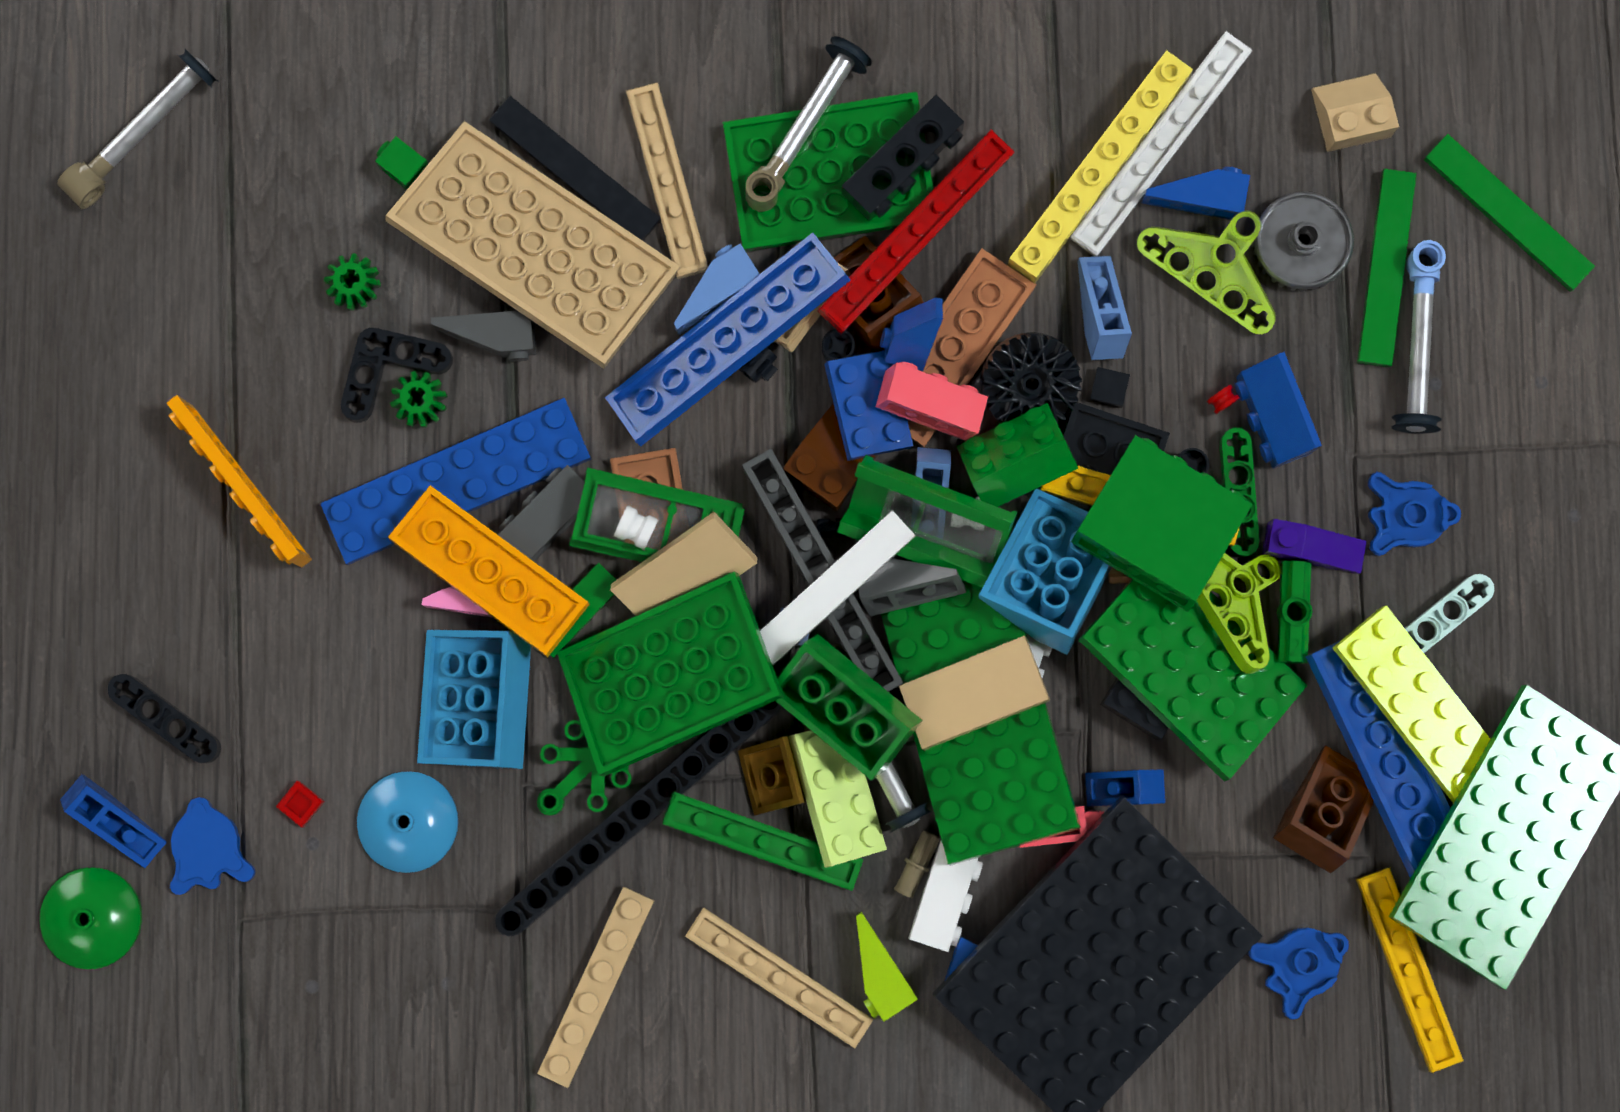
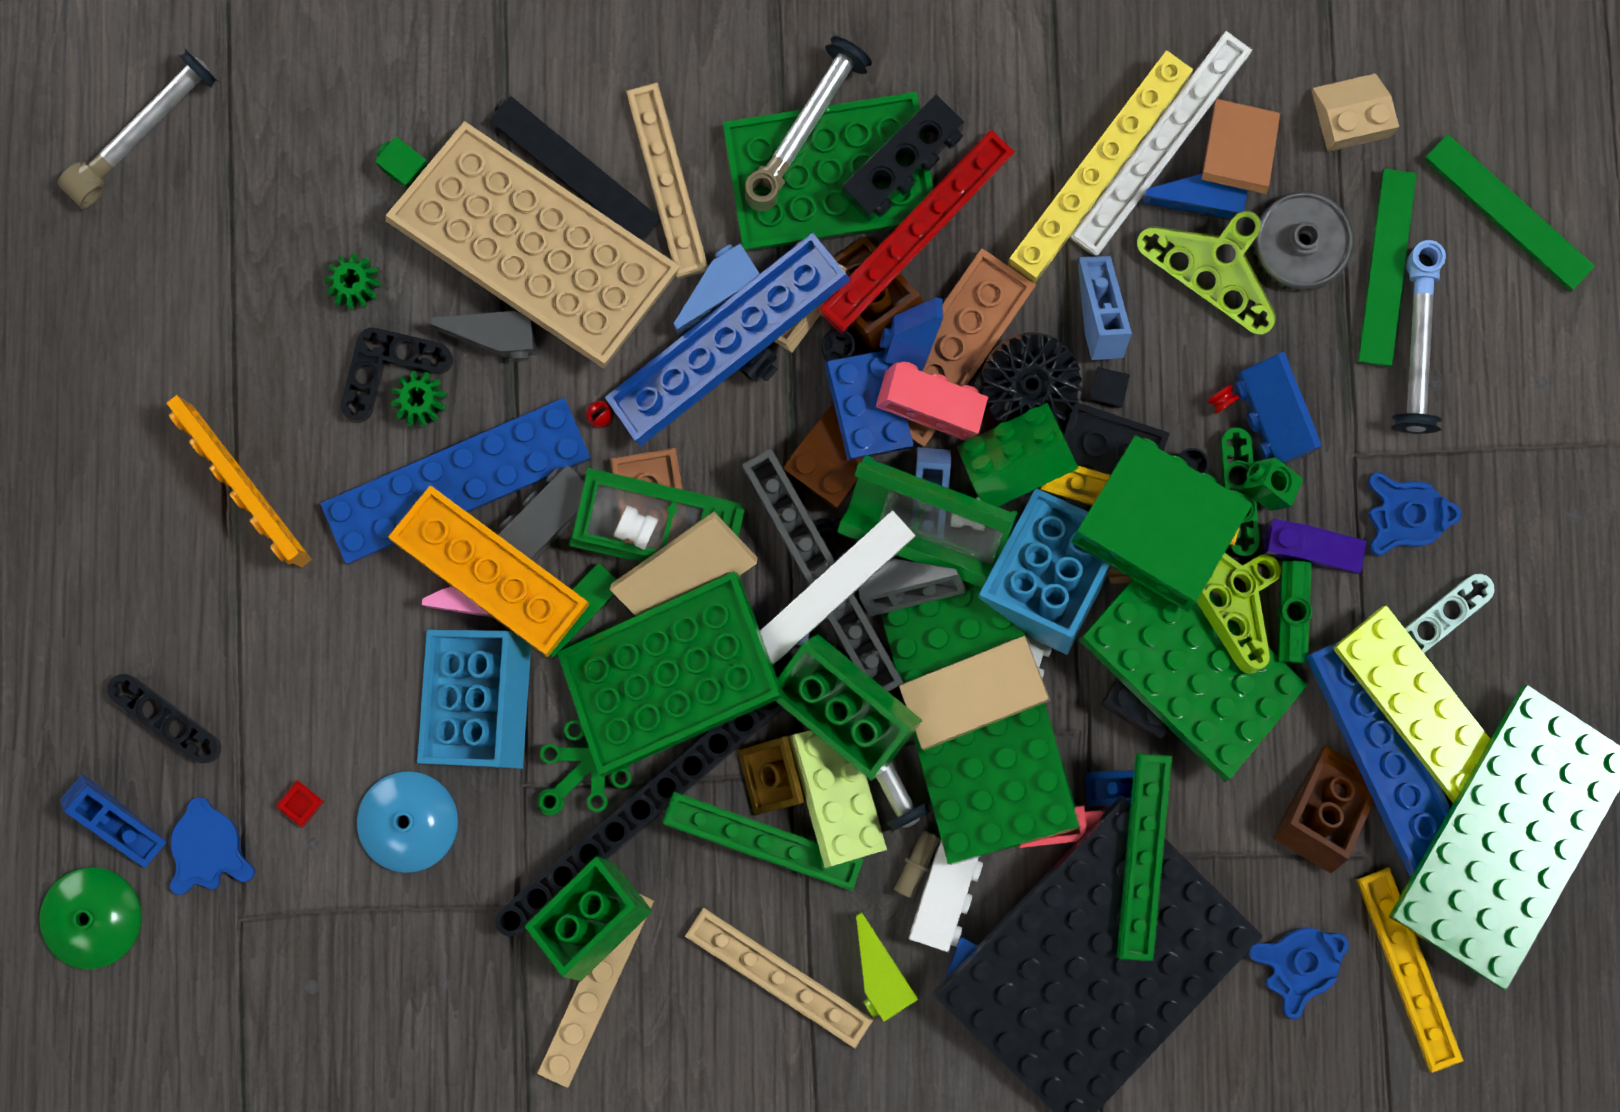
none -> green brick [524,856,653,981]
none -> red hinge [586,401,613,428]
none -> green tile [1117,753,1172,961]
none -> nougat tile [1201,99,1280,194]
none -> green brick [1242,457,1303,511]

